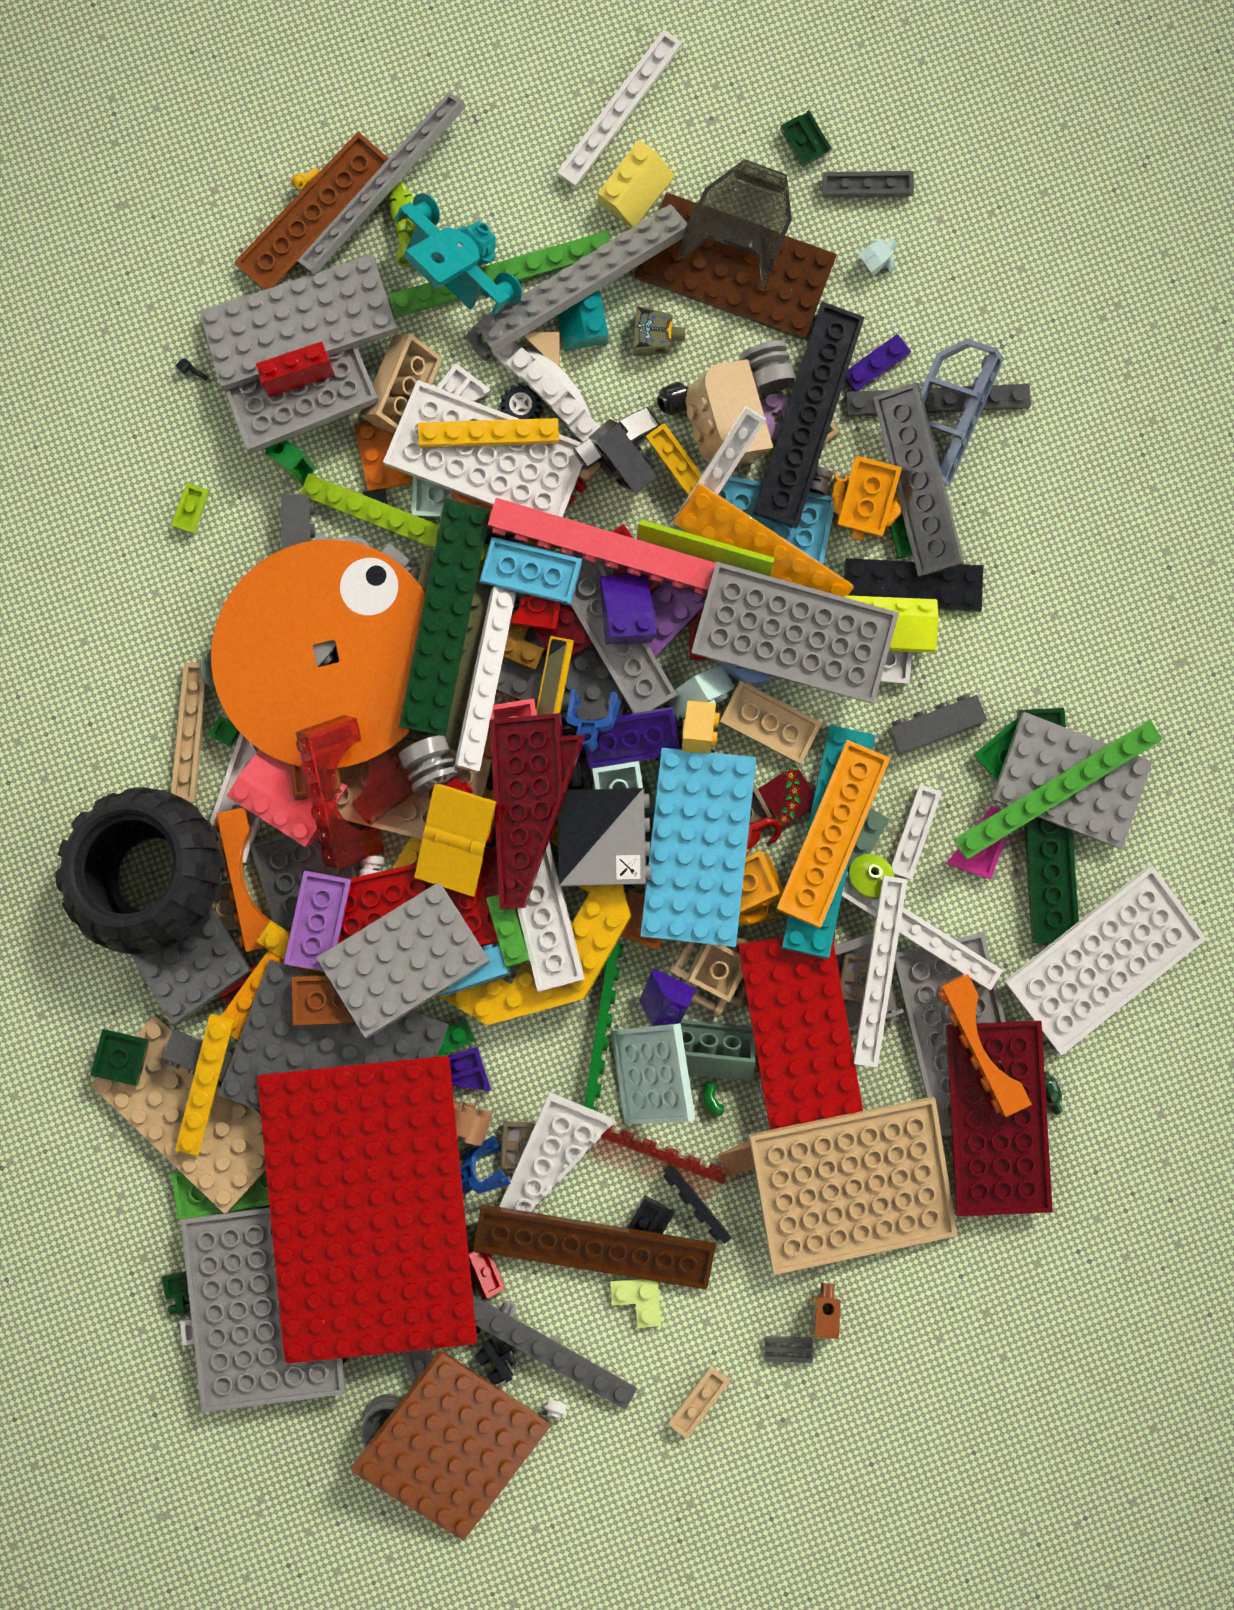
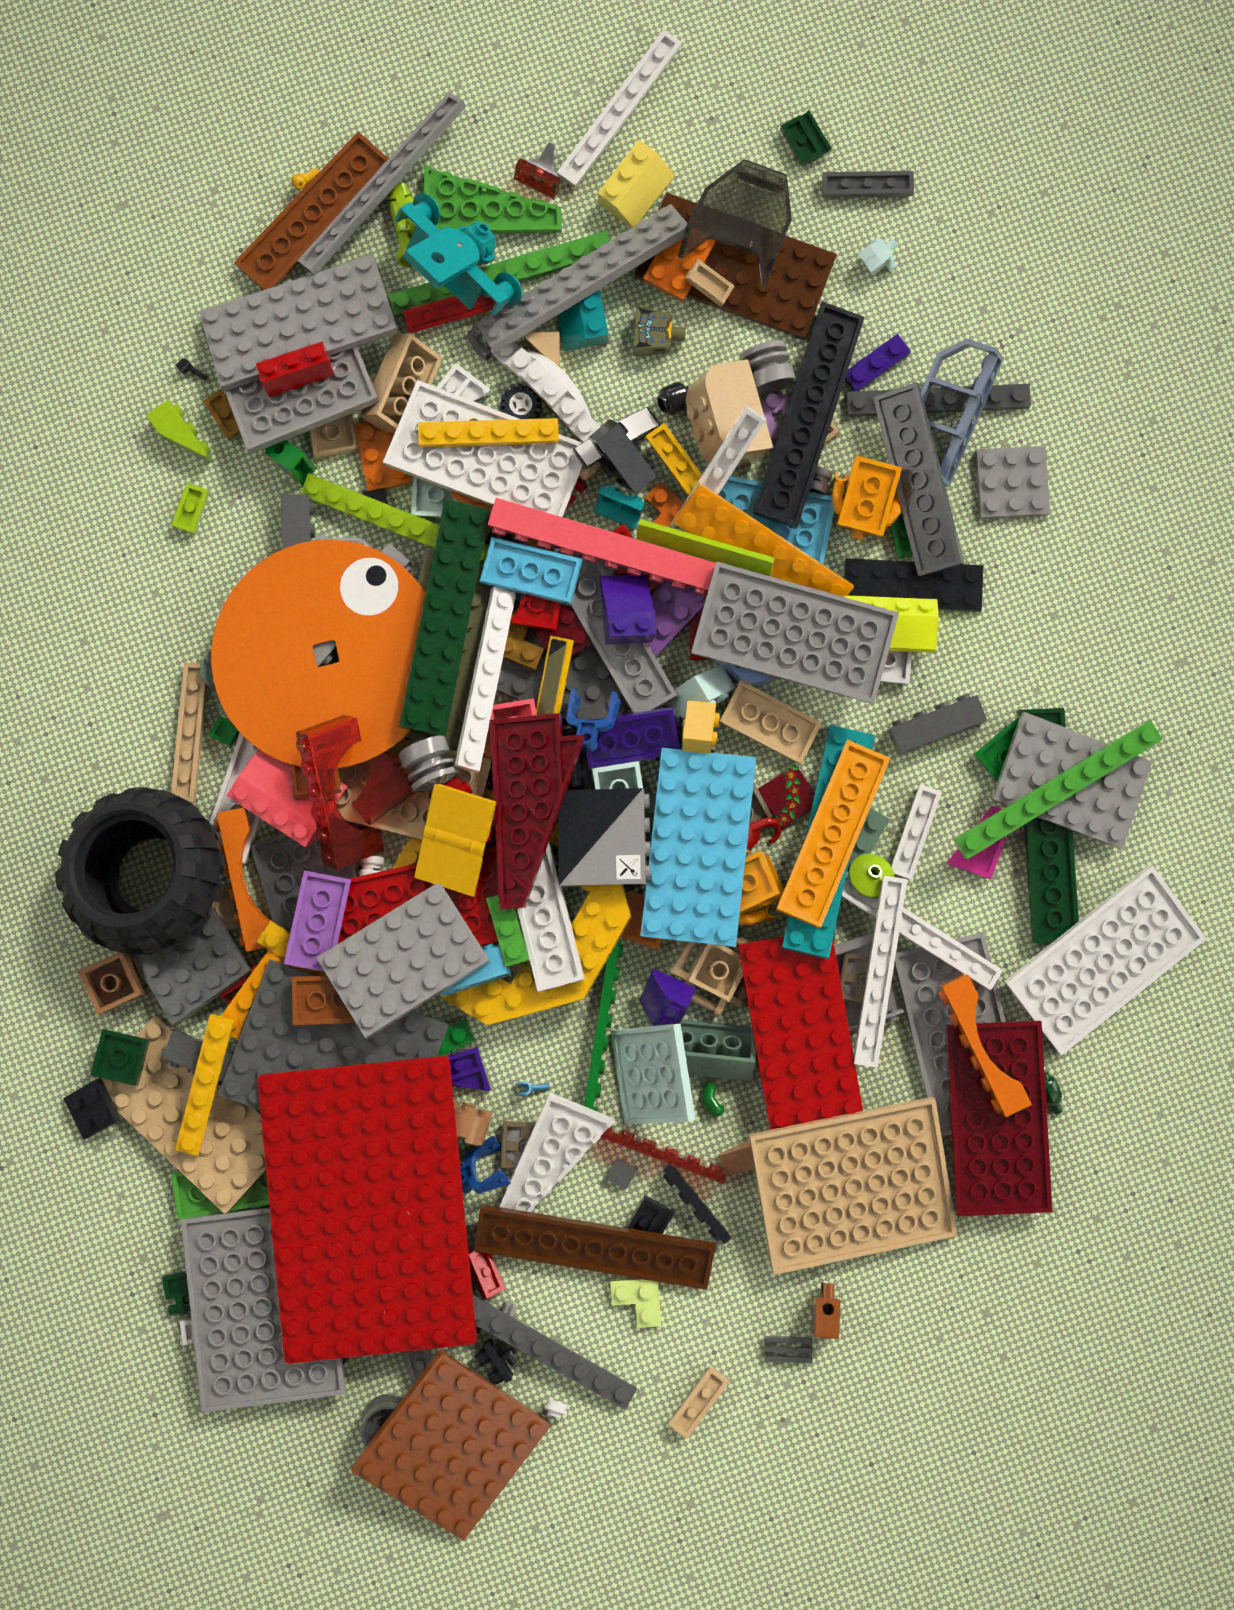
none -> black plate [63,1078,122,1140]
none -> medium nougat brick [78,953,147,1015]
none -> lime slope [146,399,212,462]
none -> pearl gold plate [203,389,241,441]
none -> tan tile [308,413,359,460]
none -> red plate [403,295,496,333]
none -> bright green wing [424,165,562,234]
none -> clear red piece [514,142,561,199]
none -> dark azure hand [515,1081,549,1096]
none -> teal bracket [594,485,645,529]
none -> dark grey tile [605,1157,638,1190]
none -> orange plate [643,227,716,302]
none -> orange plate [644,481,684,527]
none -> tan tile [684,259,734,306]
none -> light grey plate [975,446,1050,519]

